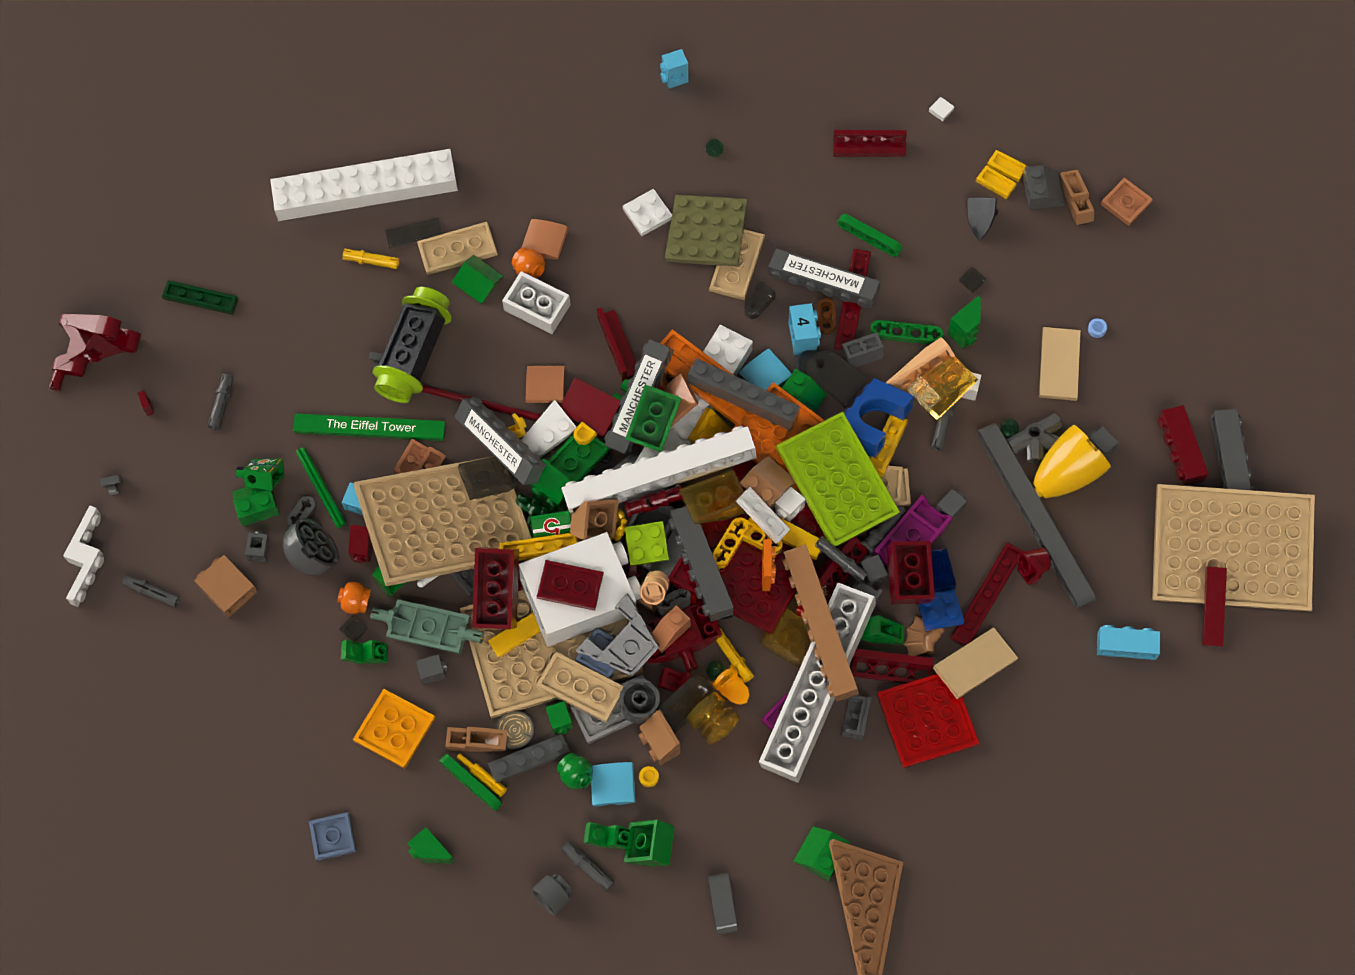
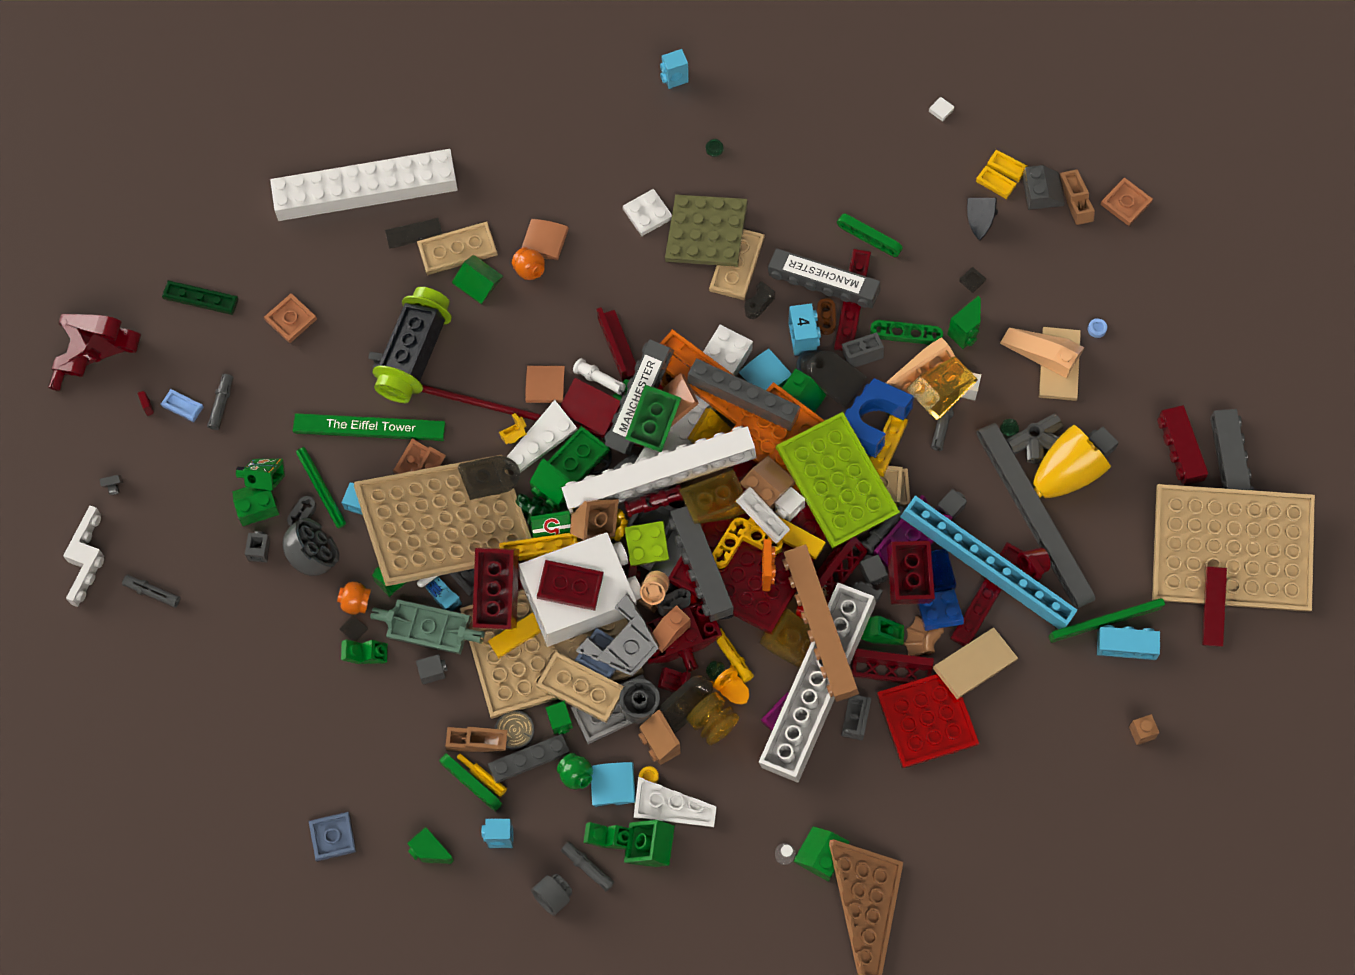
medium nougat brick [194,555,257,618] -> none
yellow pin [343,248,399,269] -> none
dark red slope [348,525,373,564] -> none
light orange plate [353,689,435,769] -> none
dark grey brick [454,397,546,485] -> none
white brick [502,271,571,334] -> none
yellow tile [574,422,597,445] -> none
dark grey beam [708,873,738,935] -> none
dark grey pin [815,536,867,582] -> none
dark red fence [833,130,907,157] -> none
none -> light blue tile [161,389,204,422]
none -> nougat plate [264,294,317,343]
none -> medium azure leg [425,577,462,612]
none -> medium azure brick [481,819,514,848]
none -> white pin [573,358,626,395]
none -> white wing [634,777,717,827]
none -> clear tile [775,843,795,865]
none -> medium azure brick [900,496,1077,629]
none -> light nougat wedge [1000,327,1084,378]
none -> green tile [1048,598,1165,643]
none -> medium nougat brick [1129,714,1159,745]

